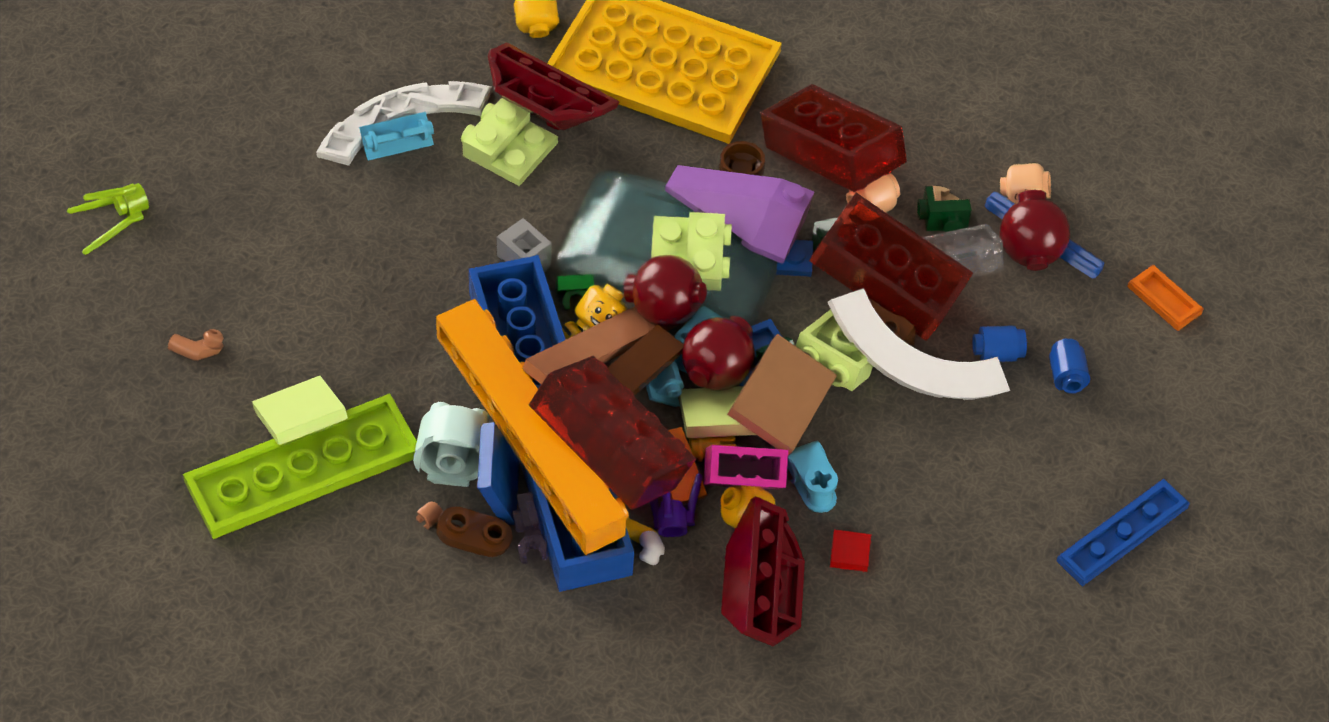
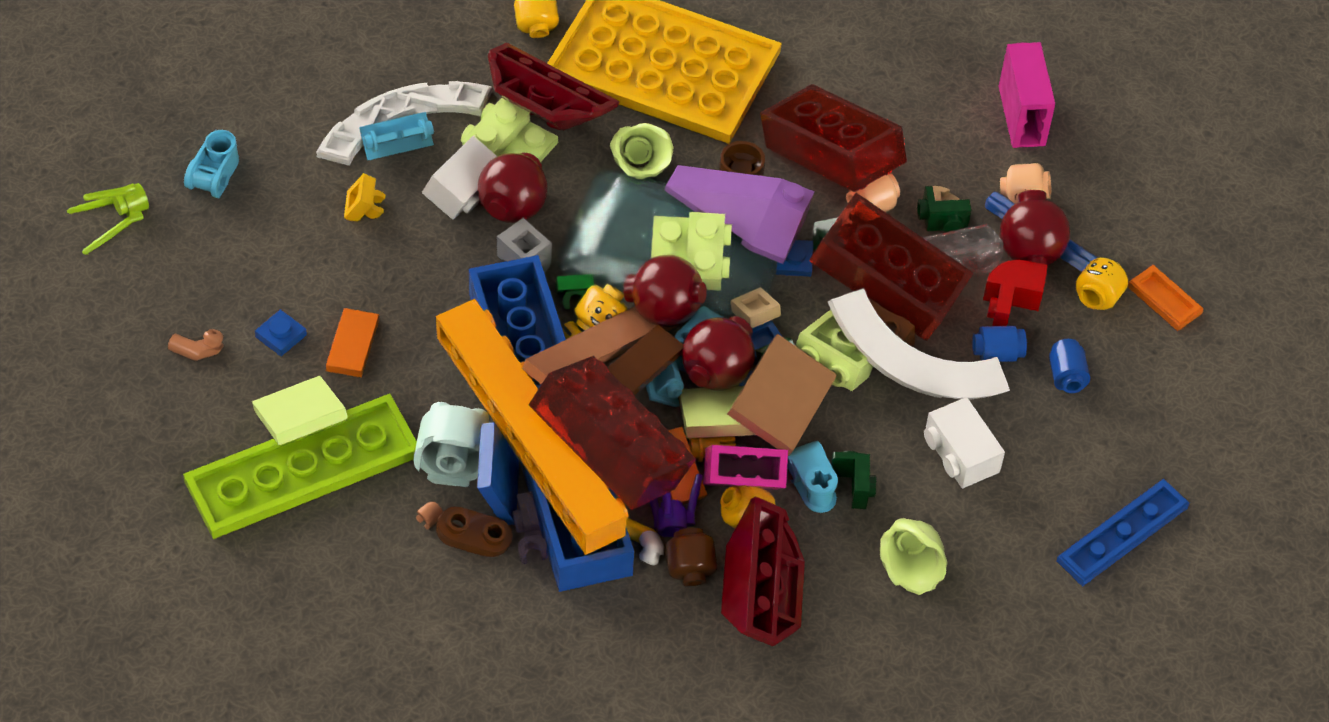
red tile [830,529,871,572] -> none
none -> medium azure piece [184,130,239,198]
none -> blue plate [255,309,307,356]
none -> orange tile [326,308,379,378]
none -> yellow tile [344,173,386,221]
none -> white brick [422,136,497,220]
none -> dark red brick [478,153,548,223]
none -> yellowish green hair [610,123,674,179]
none -> reddish brown head [666,528,717,586]
none -> tan tile [731,287,781,328]
none -> dark green bracket [831,451,876,509]
none -> yellowish green hair [880,518,947,595]
none -> white brick [924,397,1005,489]
none -> red brick [983,260,1048,326]
none -> dark pink brick [999,42,1055,148]
none -> yellow head [1076,258,1128,310]

